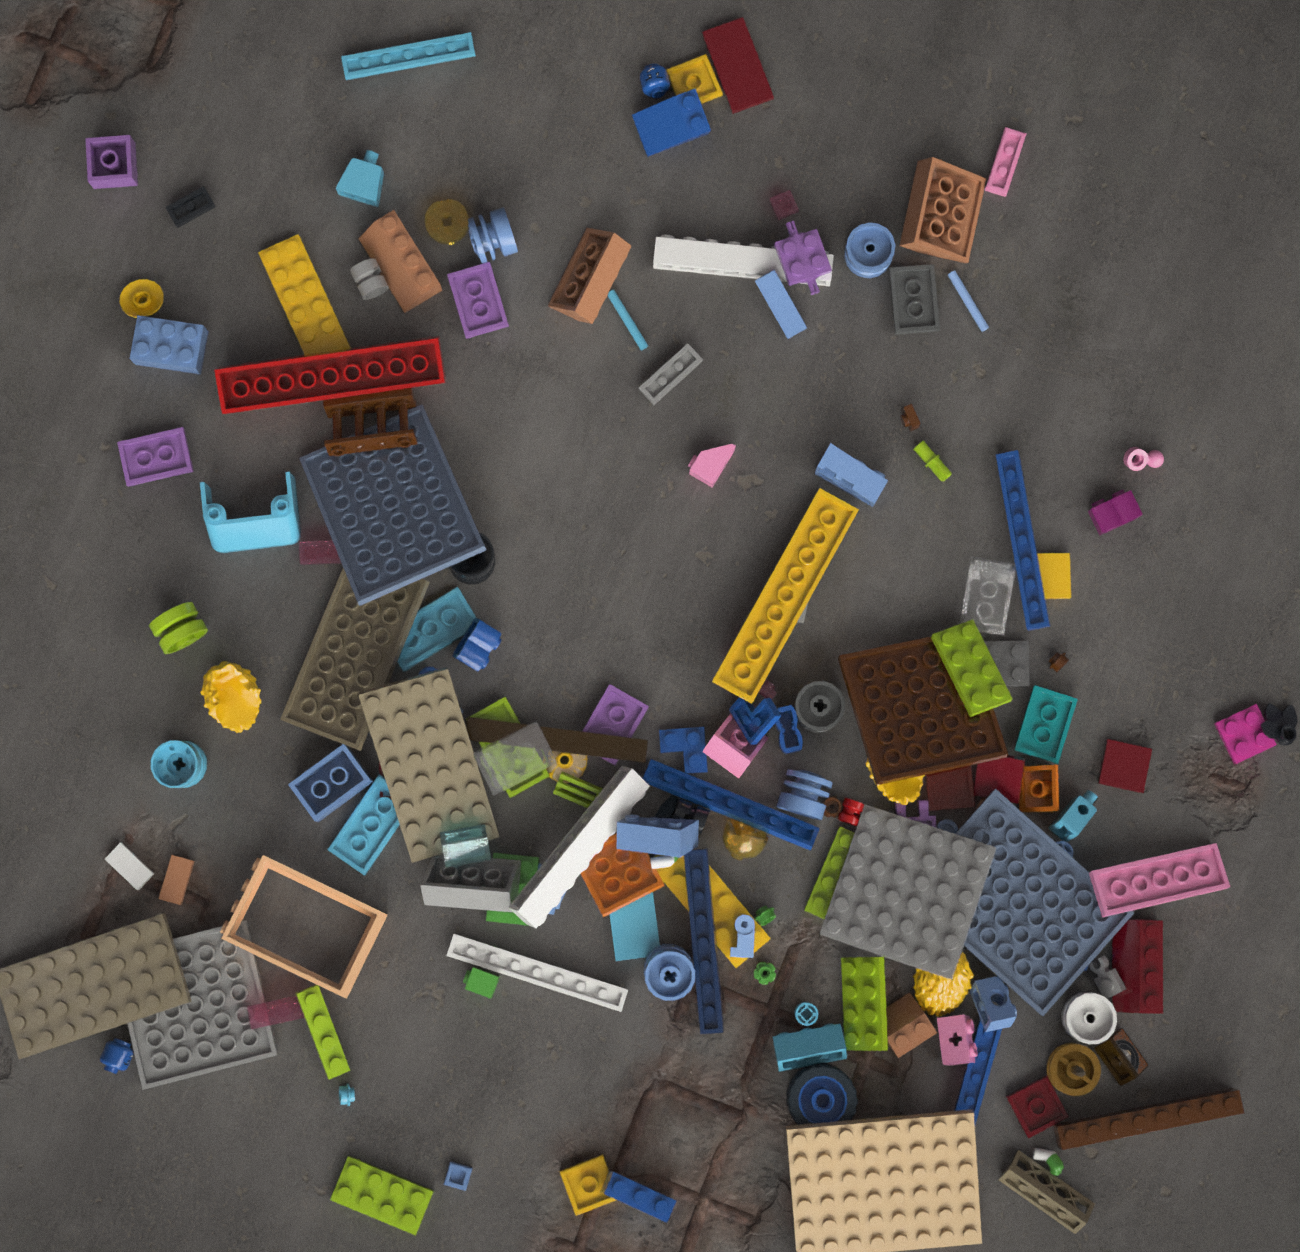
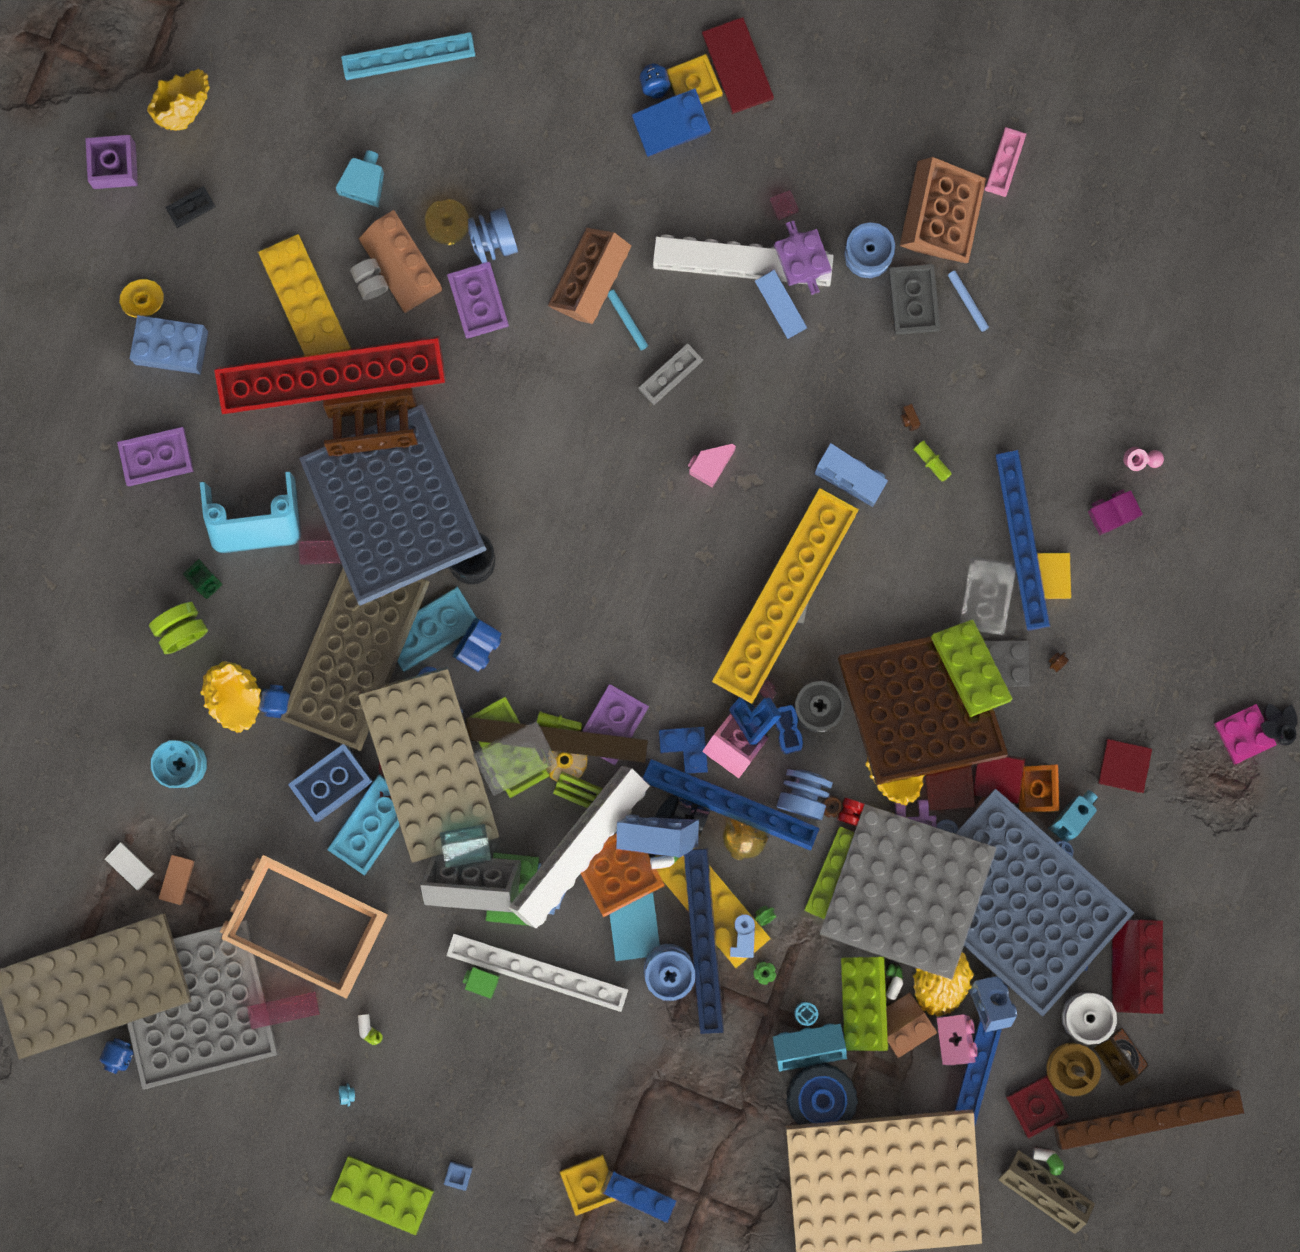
lime plate [295,984,350,1080] -> none
teal plate [1014,685,1078,764] -> none
bright pink plate [1089,843,1230,917] -> none
light grey plate [1089,956,1126,999] -> none
none -> yellow hair [147,69,210,131]
none -> dark green bracket [183,559,223,599]
none -> blue head [259,685,290,718]
none -> arm [358,1014,383,1045]
none -> lime axle [536,711,582,731]
none -> arm [886,964,903,1000]

